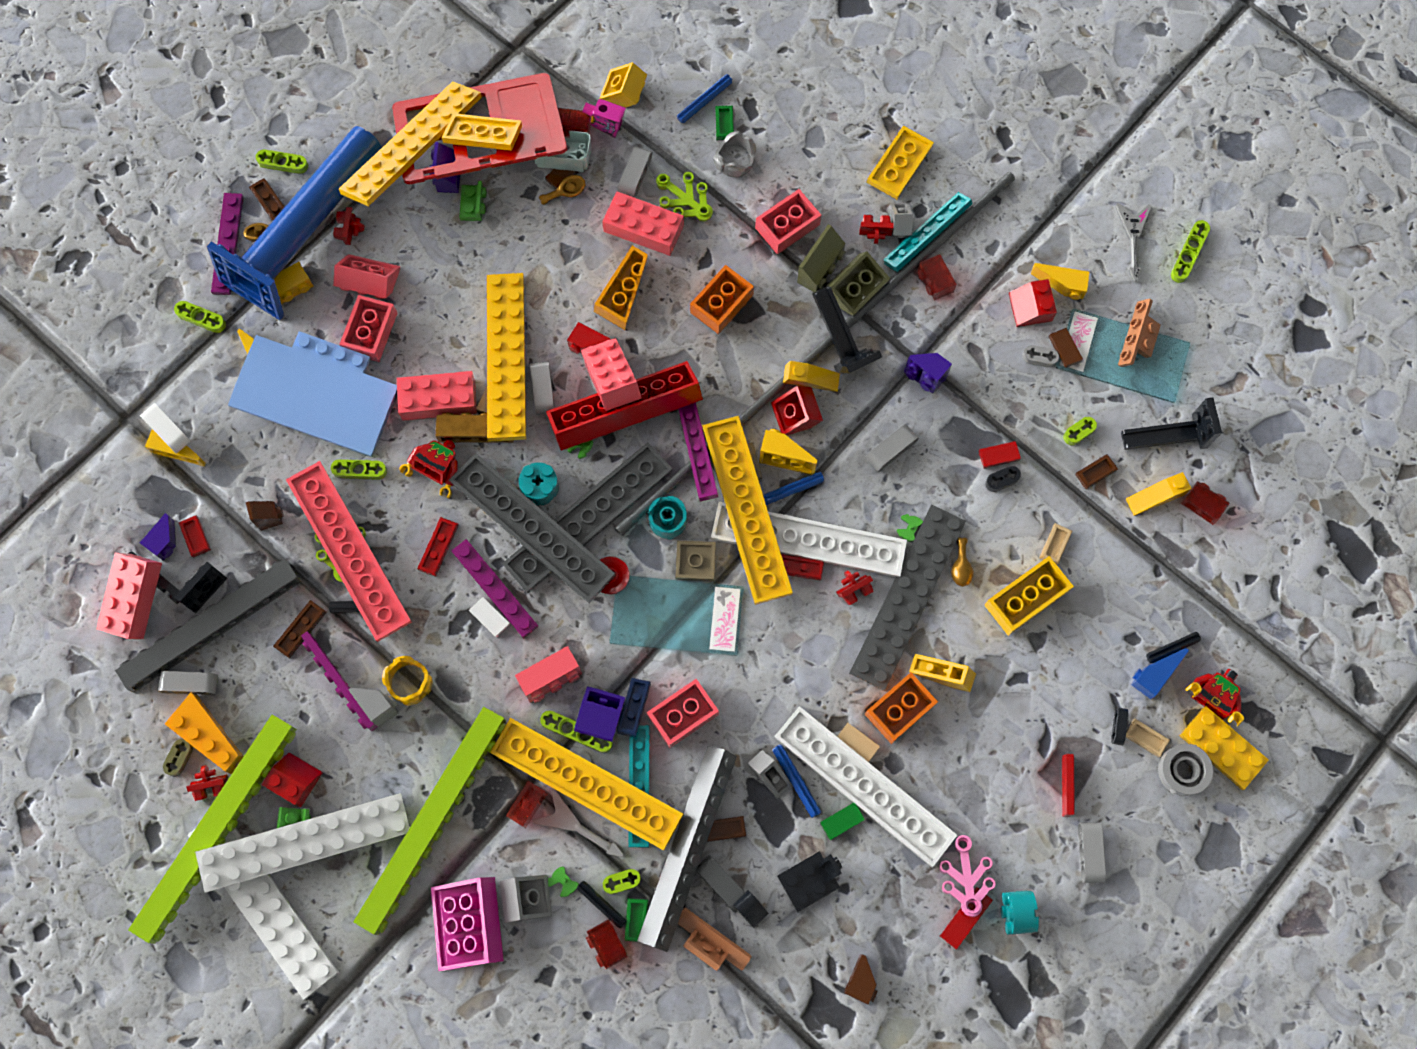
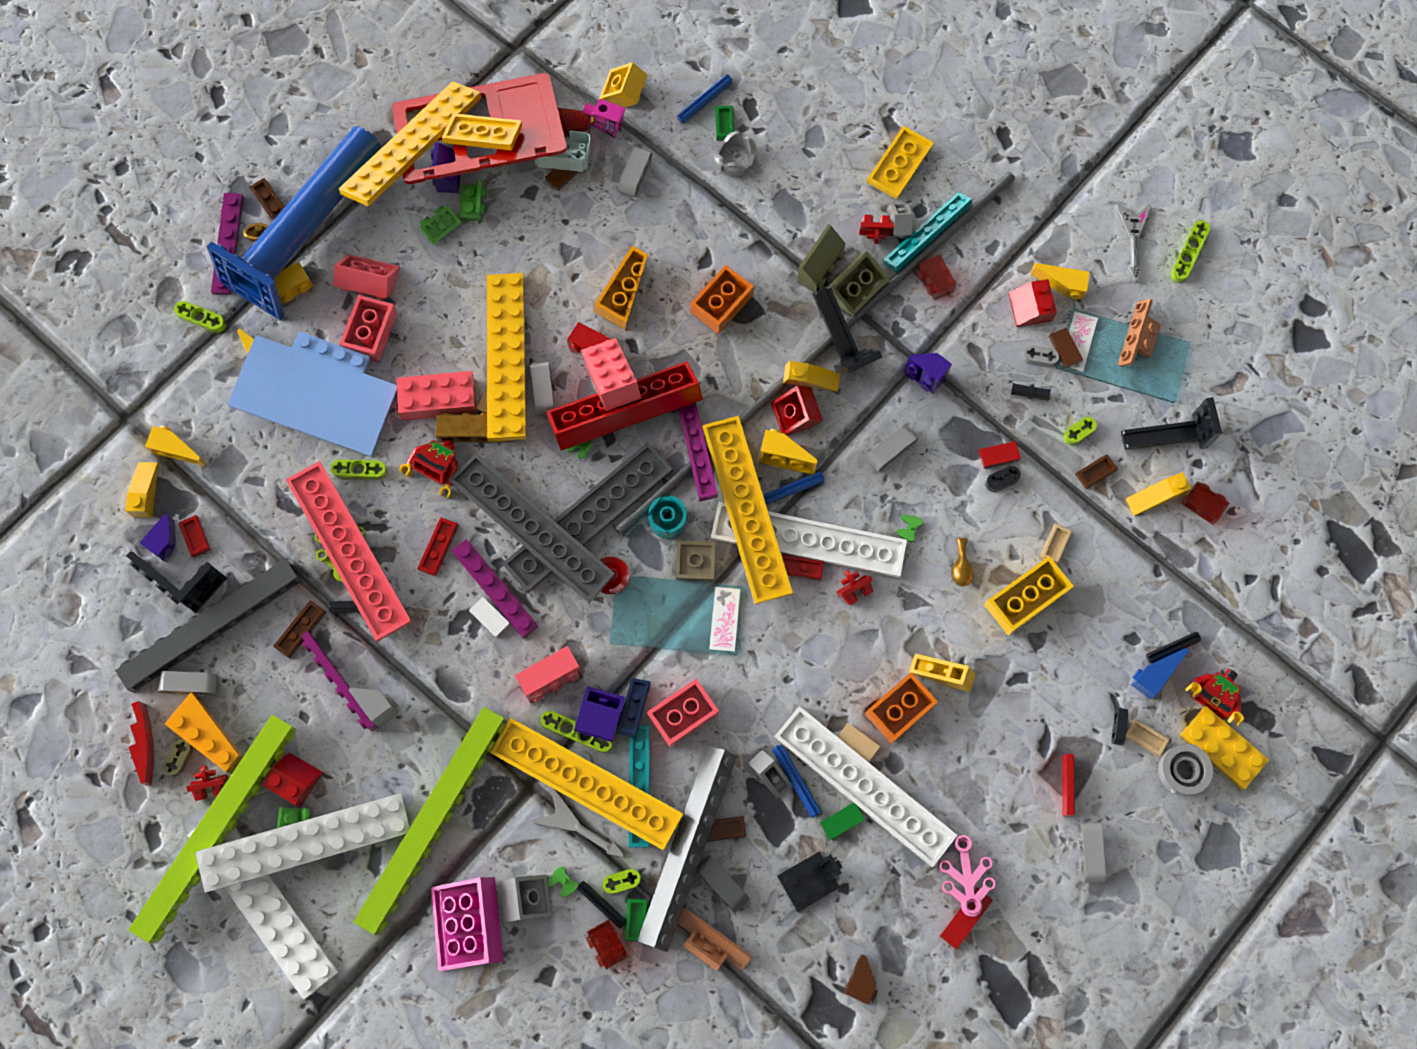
coral brick [96,553,162,639] -> none
white beam [140,403,191,454] -> none
reddish brown slope [245,501,284,531] -> none
lime beam [256,149,308,174] -> none
red hips [333,207,365,245] -> none
yellow piece [382,656,433,705] -> none
clear red brick [506,781,547,829] -> none
teal brick [519,462,559,506] -> none
pearl gold piece [539,175,586,205] -> none
coral brick [602,191,684,256] -> none
lime plant [656,172,713,222] -> none
black beam [733,890,769,928] -> none
coral brick [755,189,821,254] -> none
dark grey plate [849,504,966,691] -> none
teal brick [1000,890,1039,935] -> none
none -> yellow slope [125,462,159,518]
none -> red slope [128,701,154,786]
none -> bright green bracket [418,205,462,245]
none -> black pin [1011,383,1051,401]

